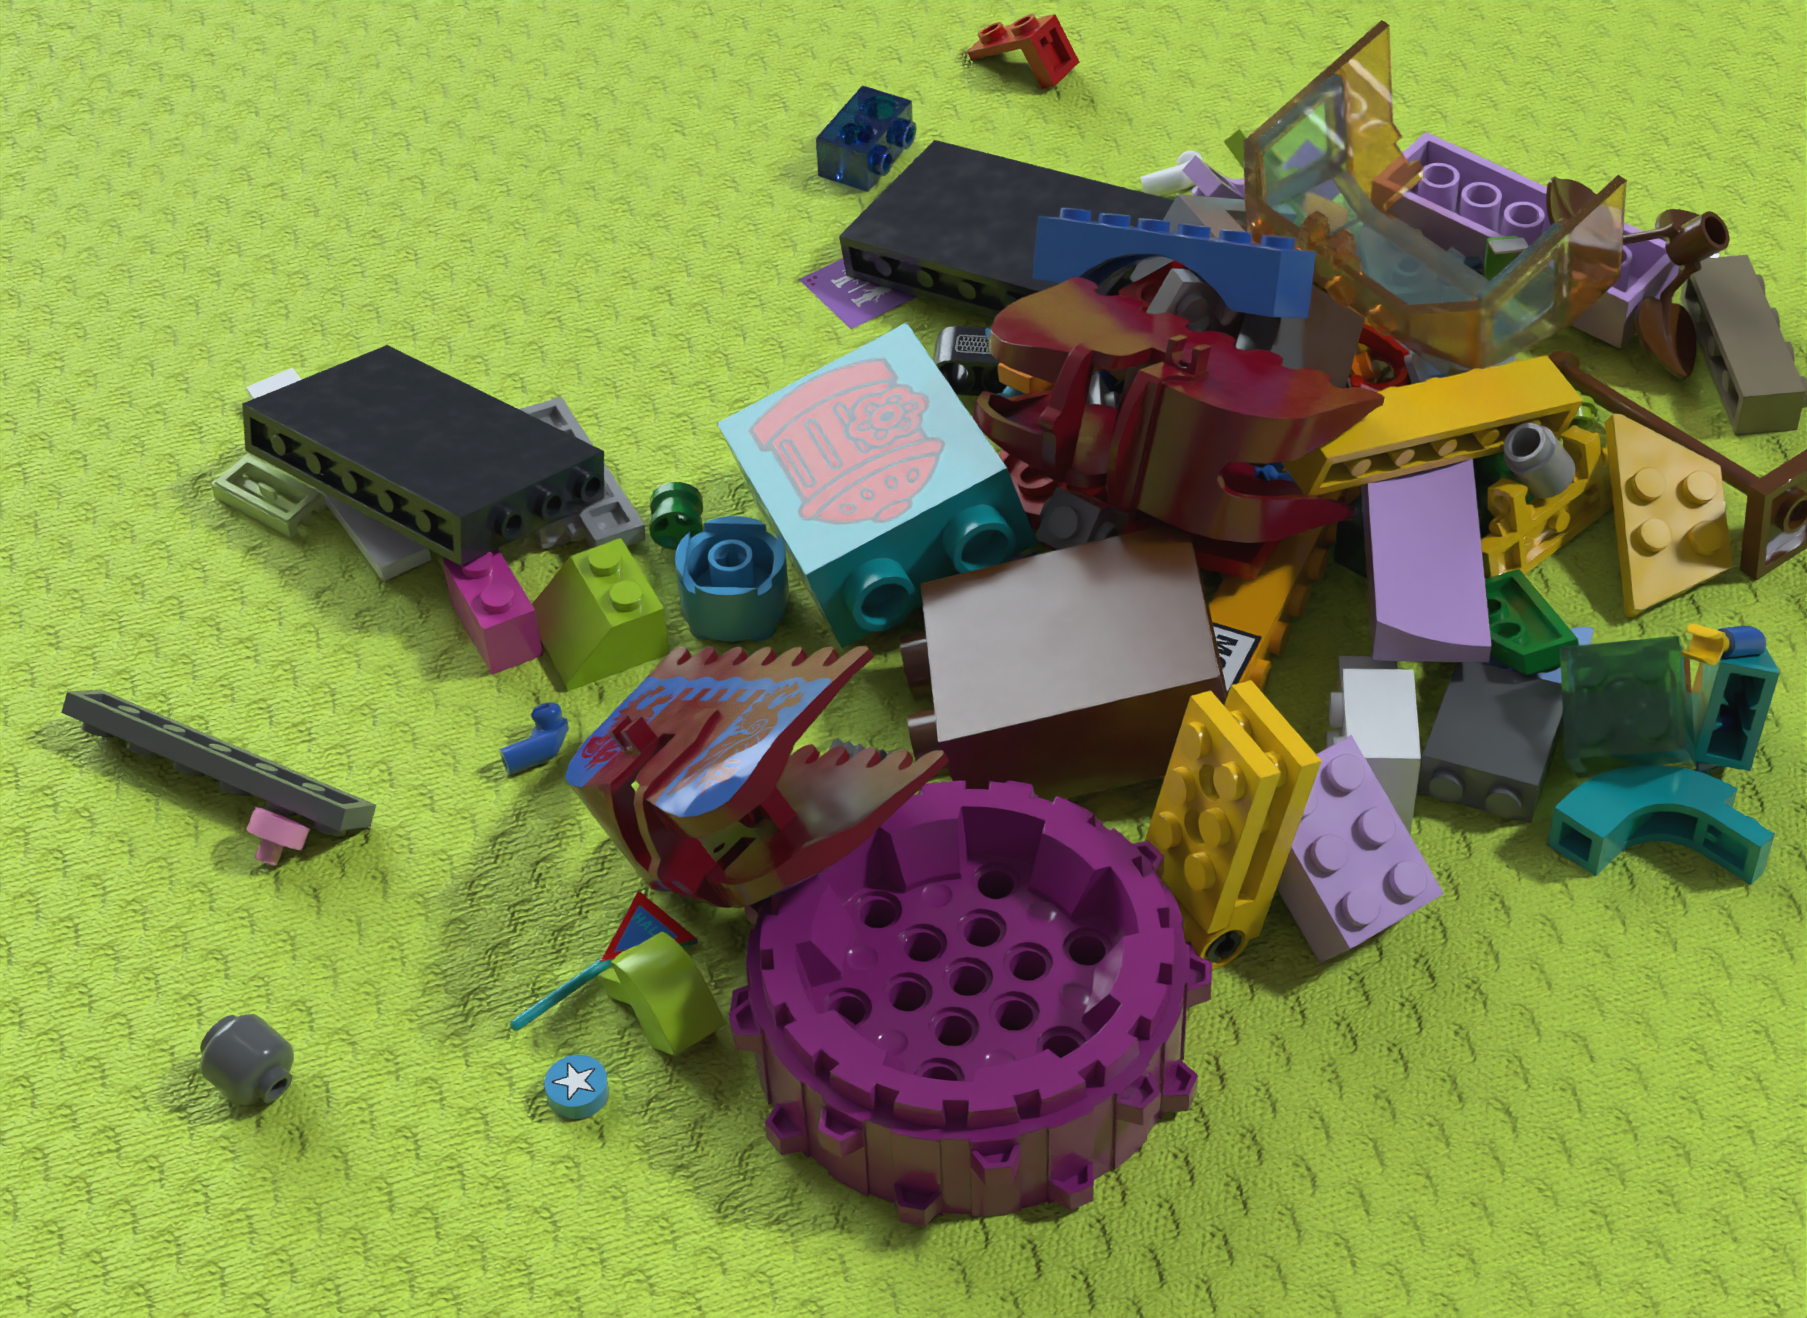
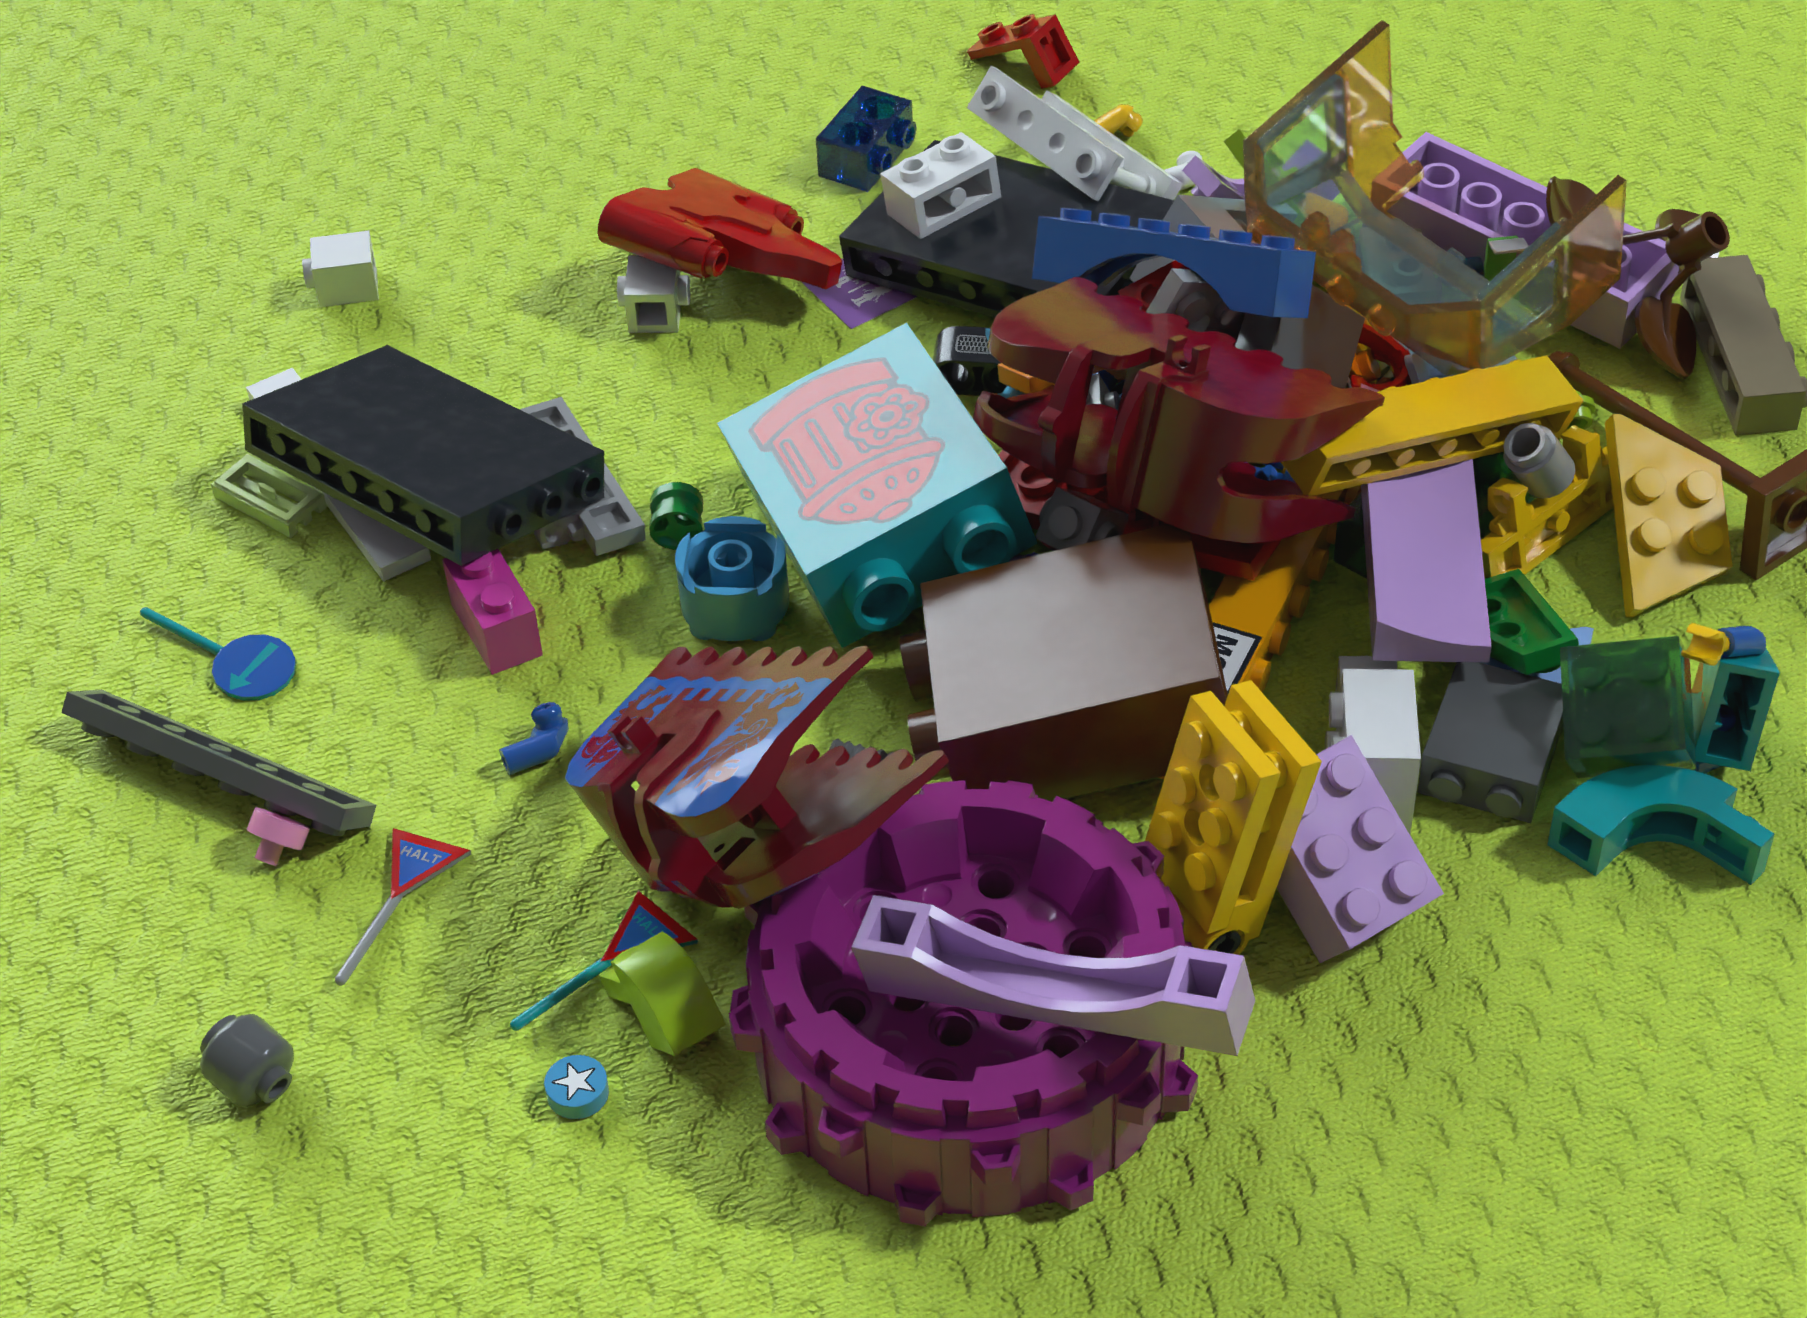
lime slope [532,538,670,692] -> none
none -> blue piece [140,607,296,701]
none -> brick [302,231,379,307]
none -> piece [335,828,471,986]
none -> red rock [597,168,842,289]
none -> white brick [617,255,690,333]
none -> lavender arch [851,895,1255,1056]
none -> white brick [880,132,1001,239]
none -> white fence [967,66,1183,201]
none -> yellow arm [1094,104,1143,137]

